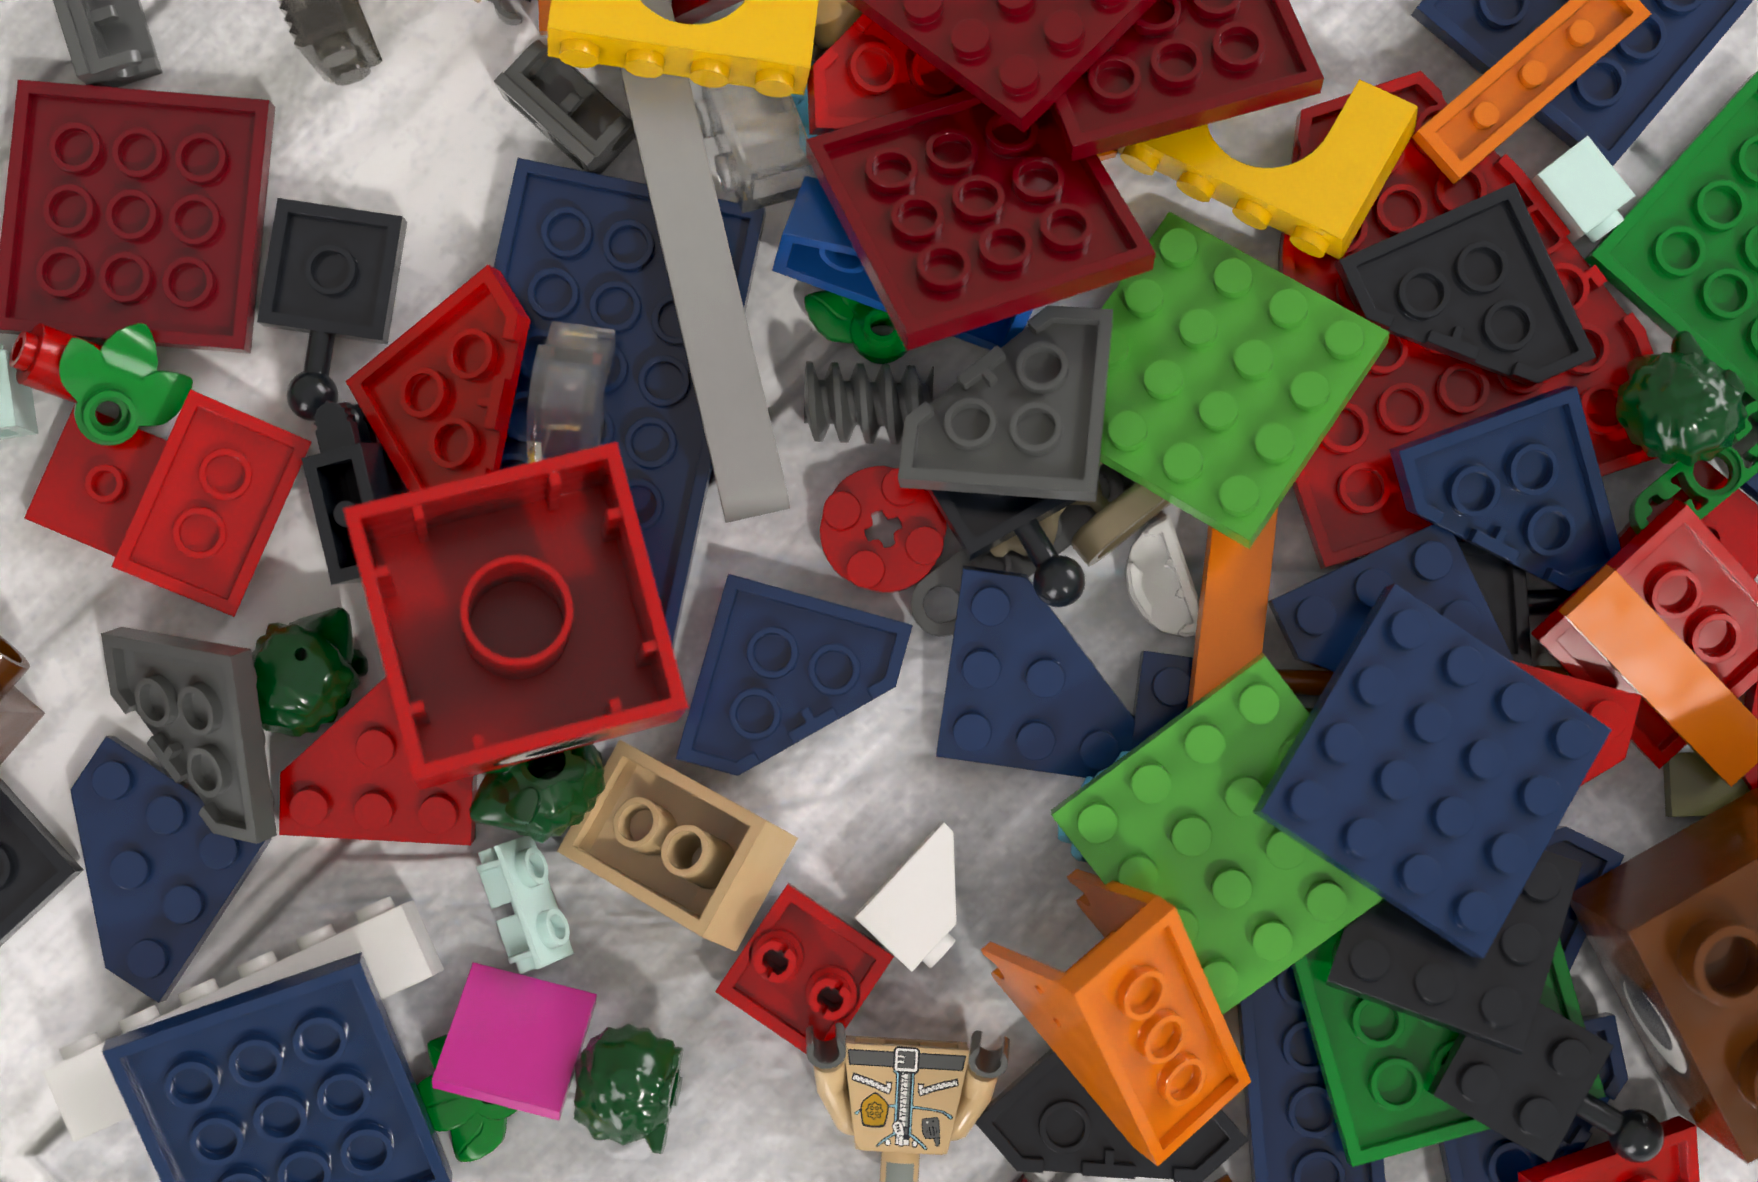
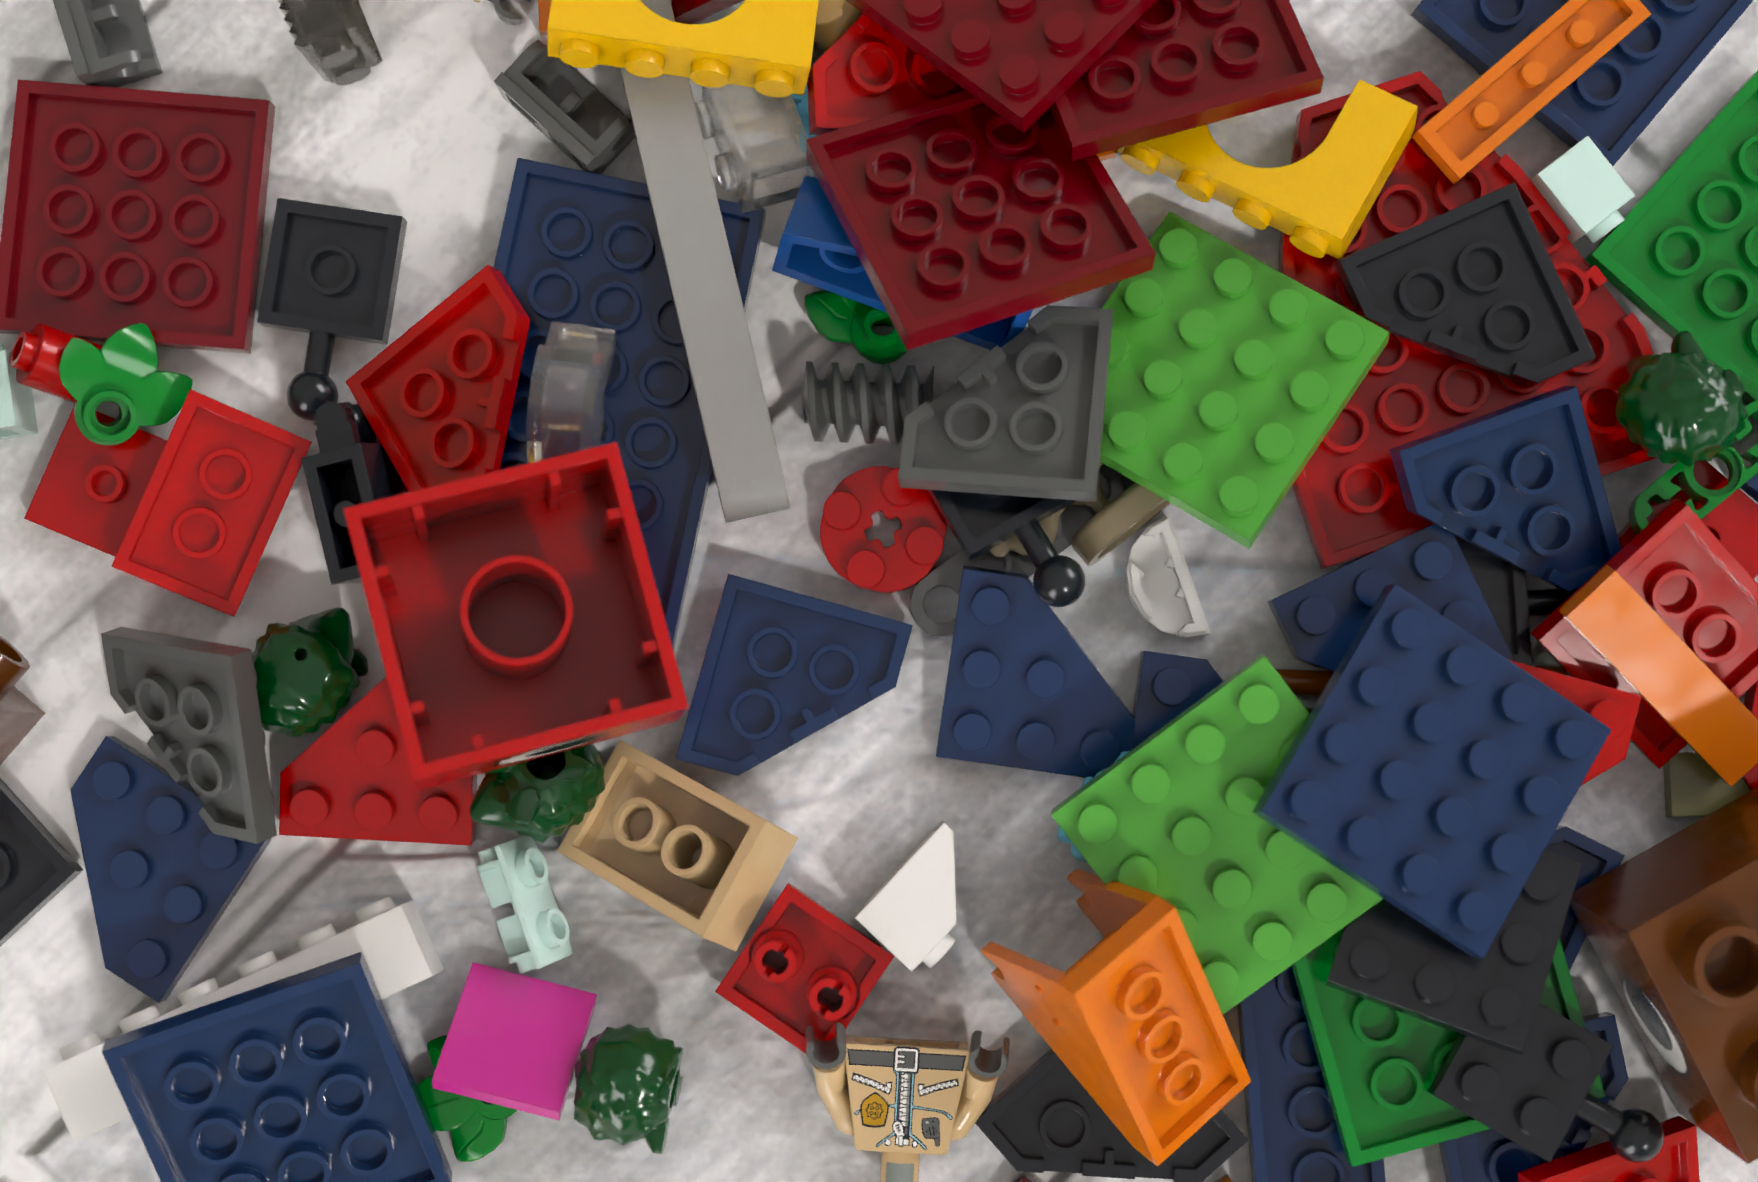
orange tile [1187,507,1278,708] -> none

